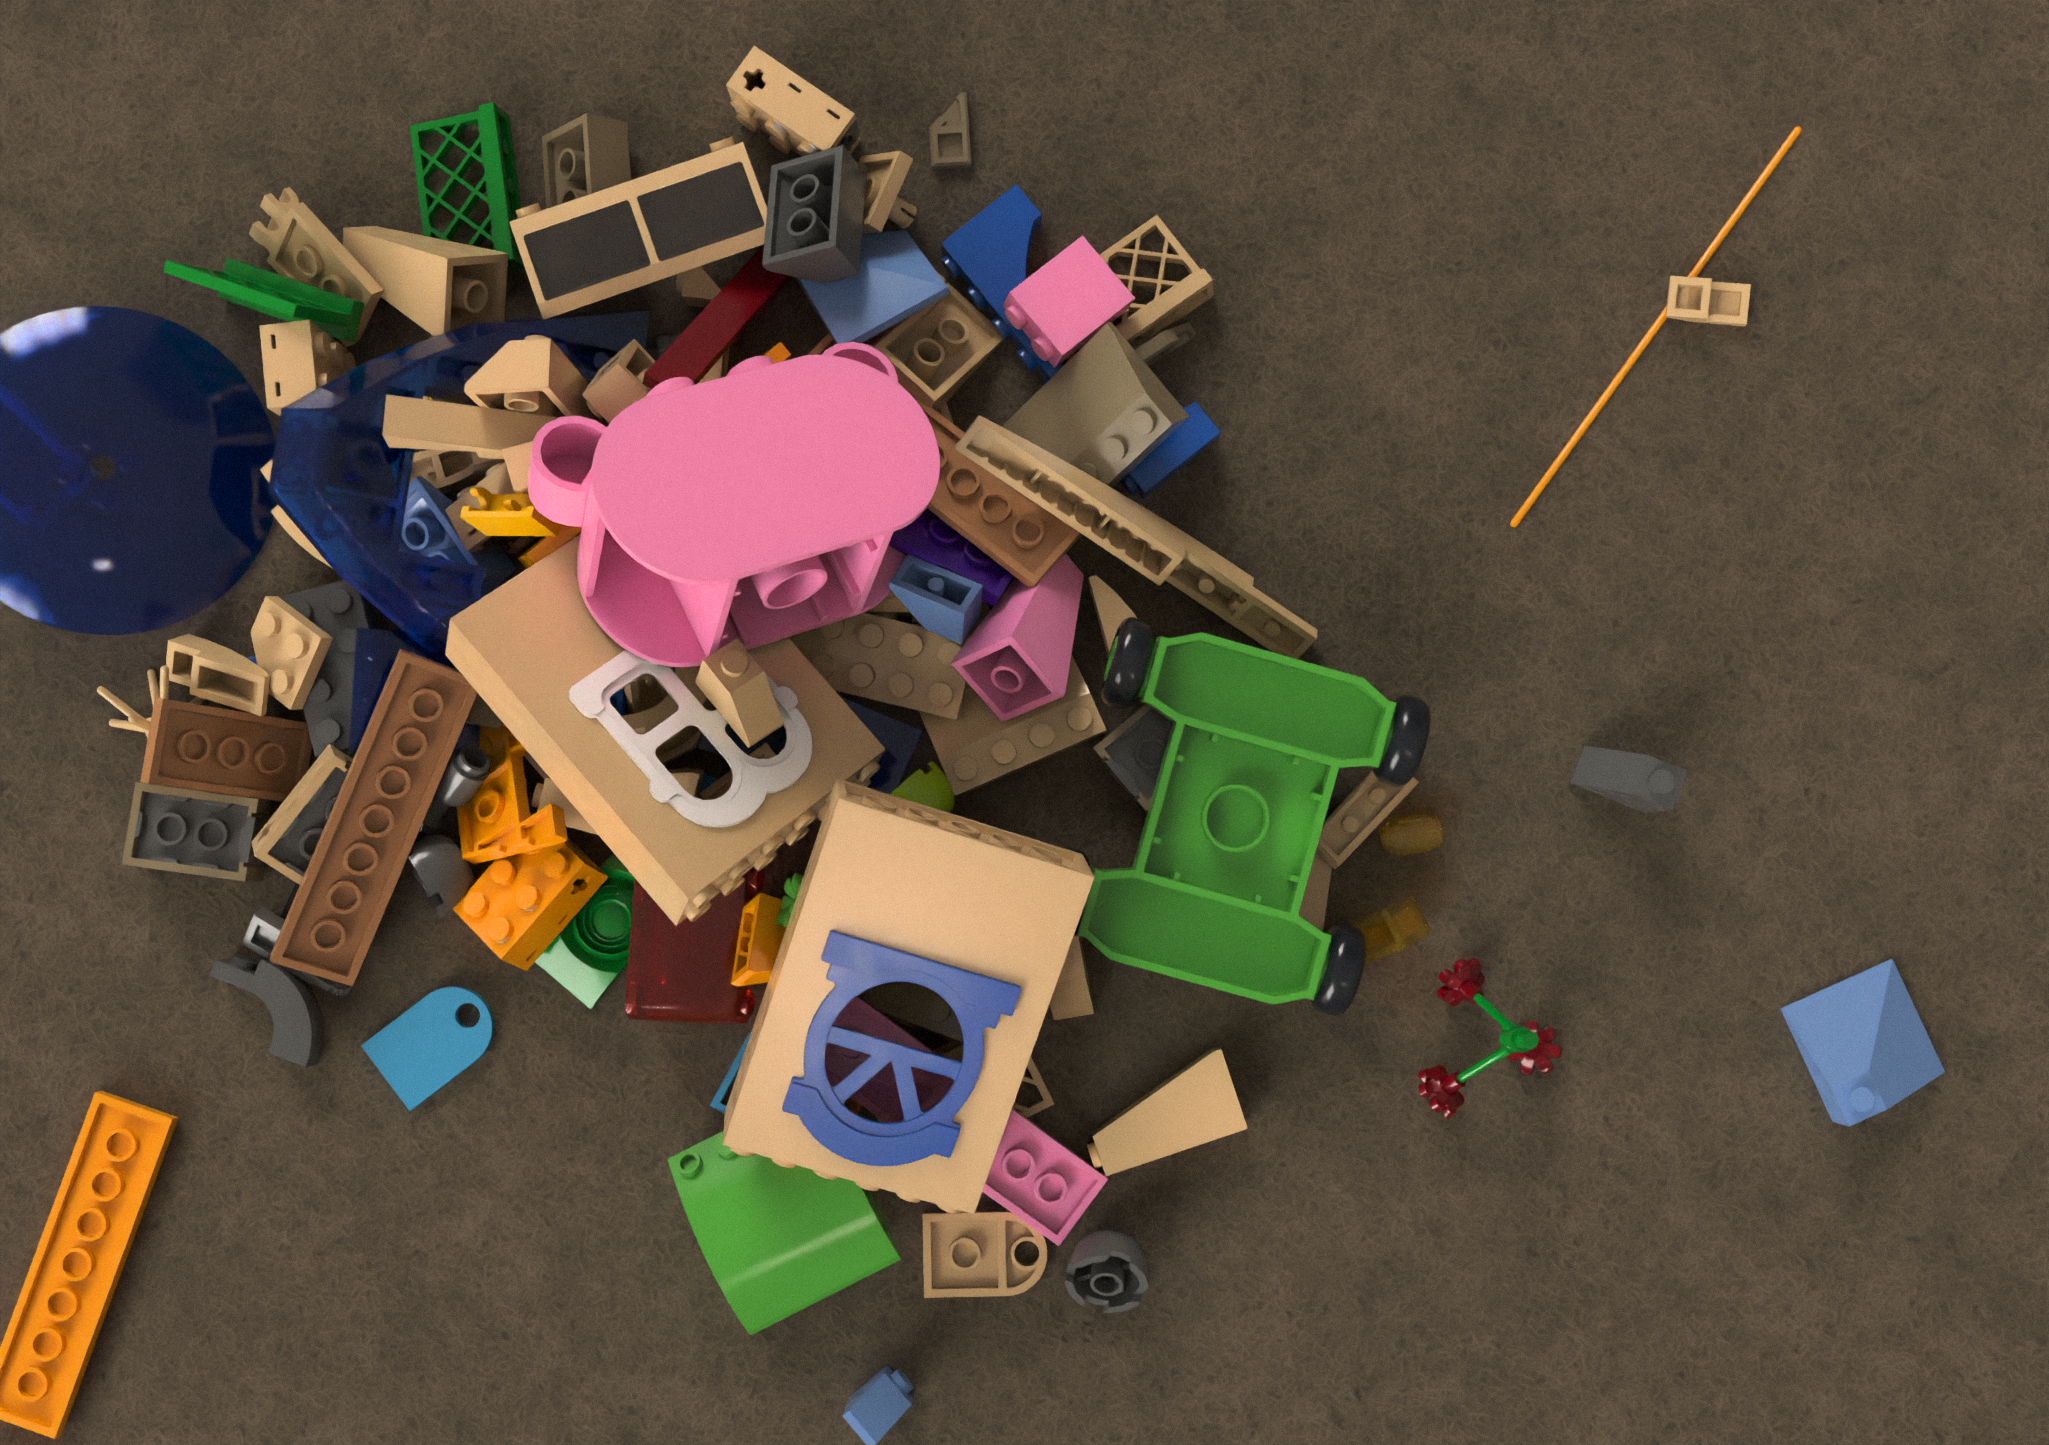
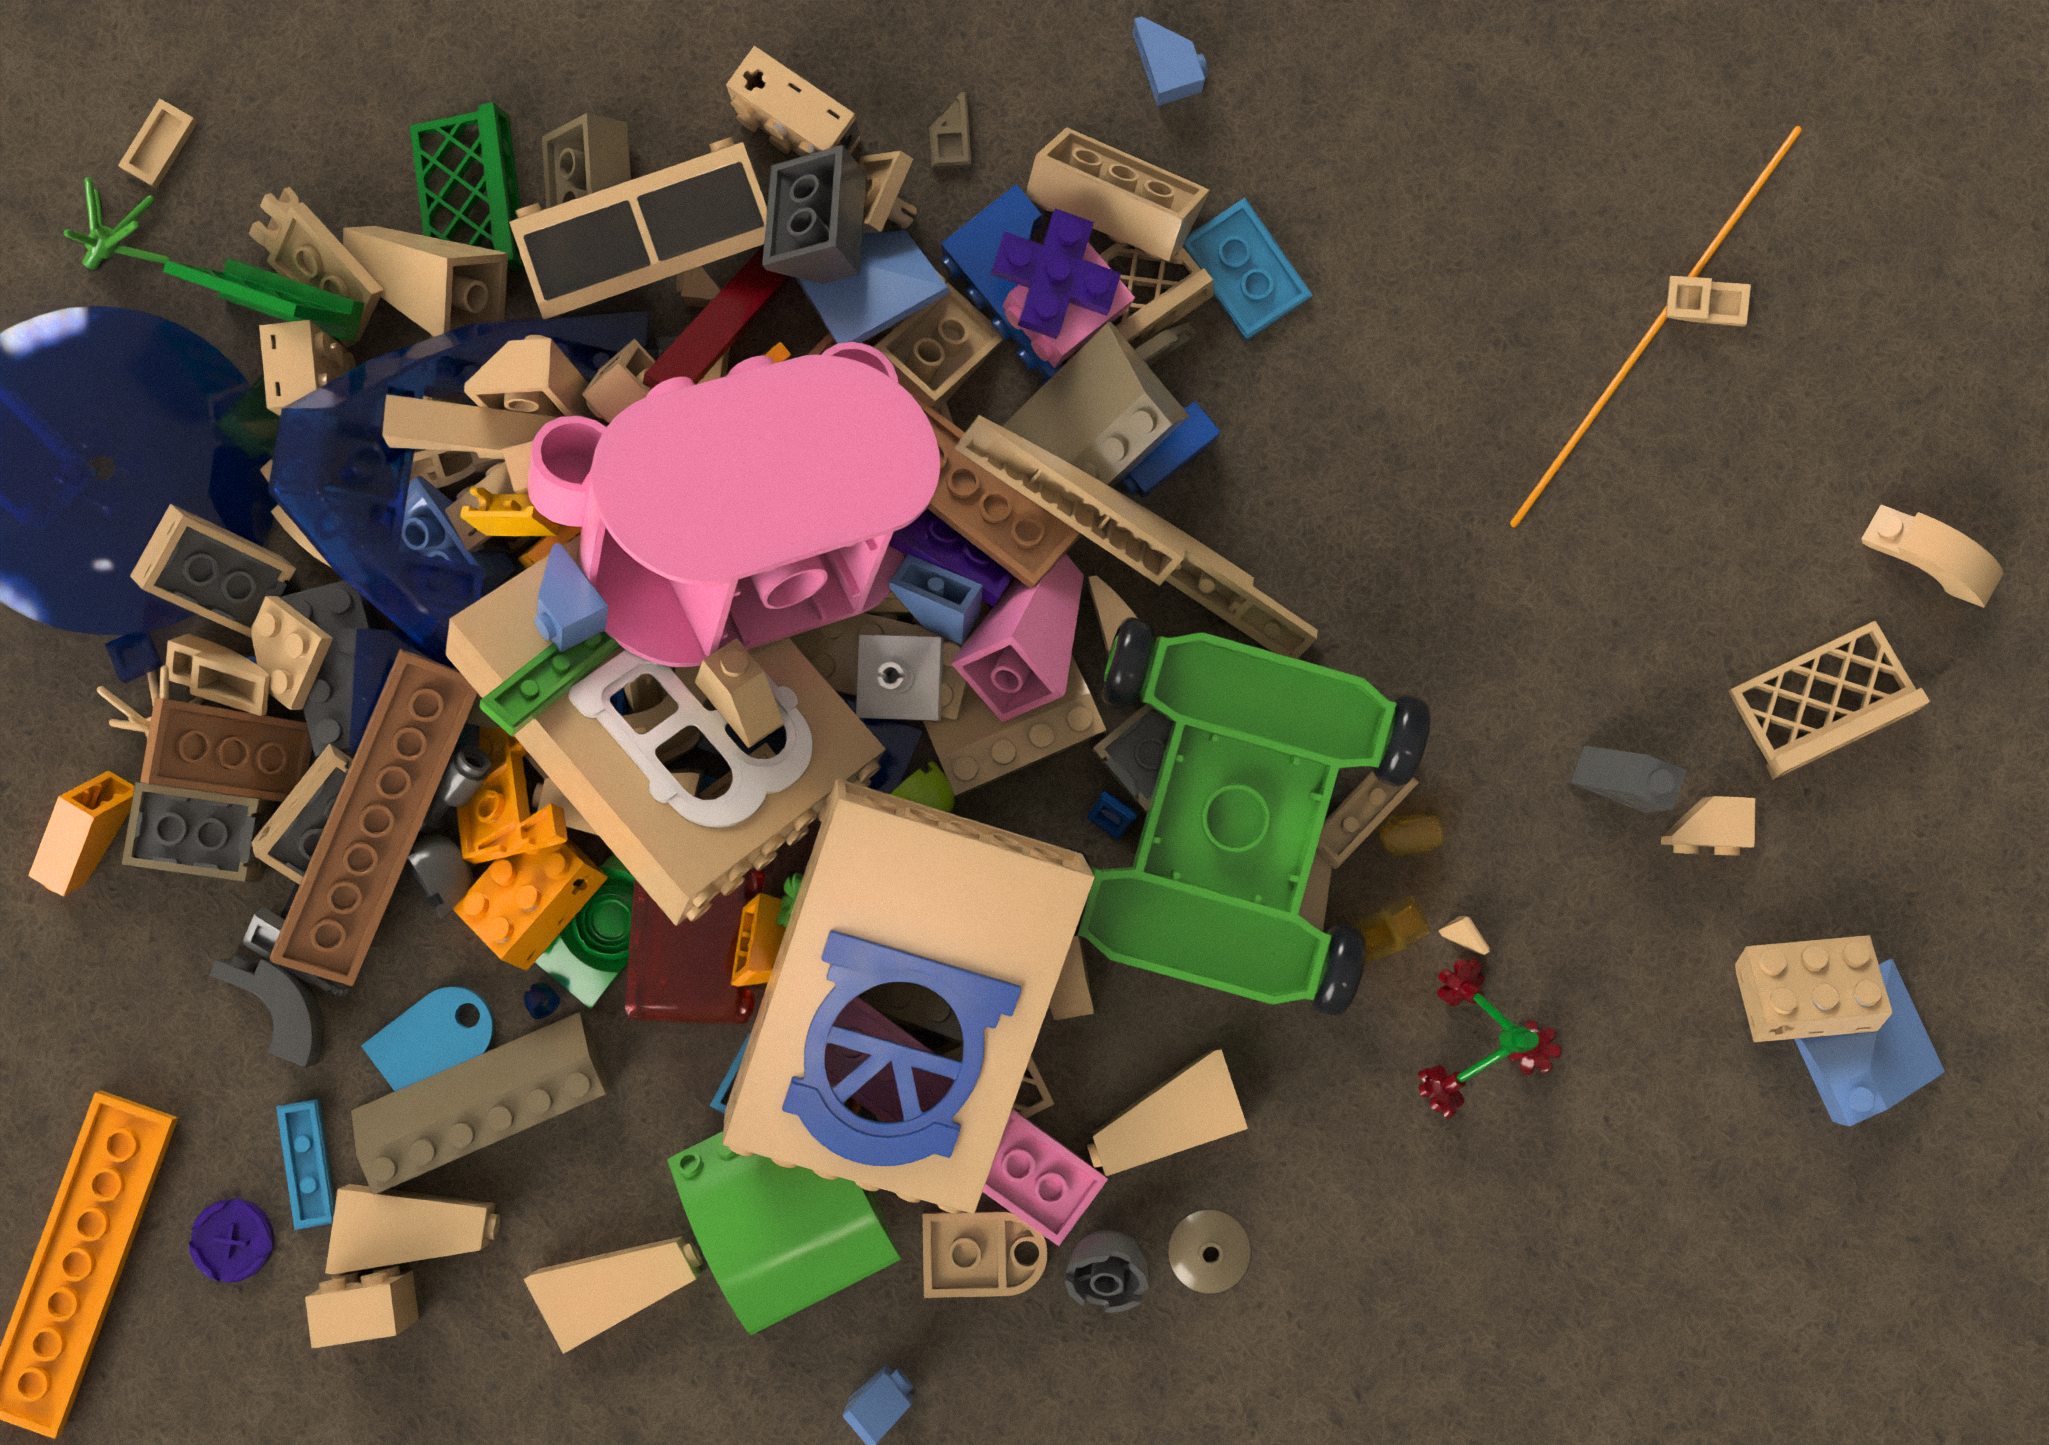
none -> light orange slope [29,770,135,897]
none -> bright green plant [64,177,170,270]
none -> clear blue plate [105,627,163,683]
none -> tan tile [118,98,198,189]
none -> piece [130,503,296,638]
none -> dark purple tile [189,1198,274,1283]
none -> clear green slope [215,372,292,459]
none -> dark azure tile [276,1099,336,1230]
none -> tan piece [305,1265,419,1349]
none -> tan slope [325,1184,500,1274]
none -> dark tan slope [351,1011,613,1195]
none -> bright green tile [479,631,621,737]
none -> hinge [523,982,560,1019]
none -> tan slope [524,1236,703,1354]
none -> medium blue slope [534,542,608,652]
none -> white tile [856,635,944,721]
none -> dark purple plate [990,208,1121,339]
none -> tan slope [1025,127,1210,262]
none -> blue slope [1086,791,1137,841]
none -> medium blue slope [1132,16,1209,106]
none -> dark tan dish [1168,1210,1251,1294]
none -> dark azure tile [1182,198,1313,341]
none -> tan slope [1438,916,1490,955]
none -> tan slope [1661,796,1755,856]
none -> tan fence [1729,621,1930,780]
none -> tan piece [1735,935,1893,1042]
none -> tan arch [1861,505,2004,608]

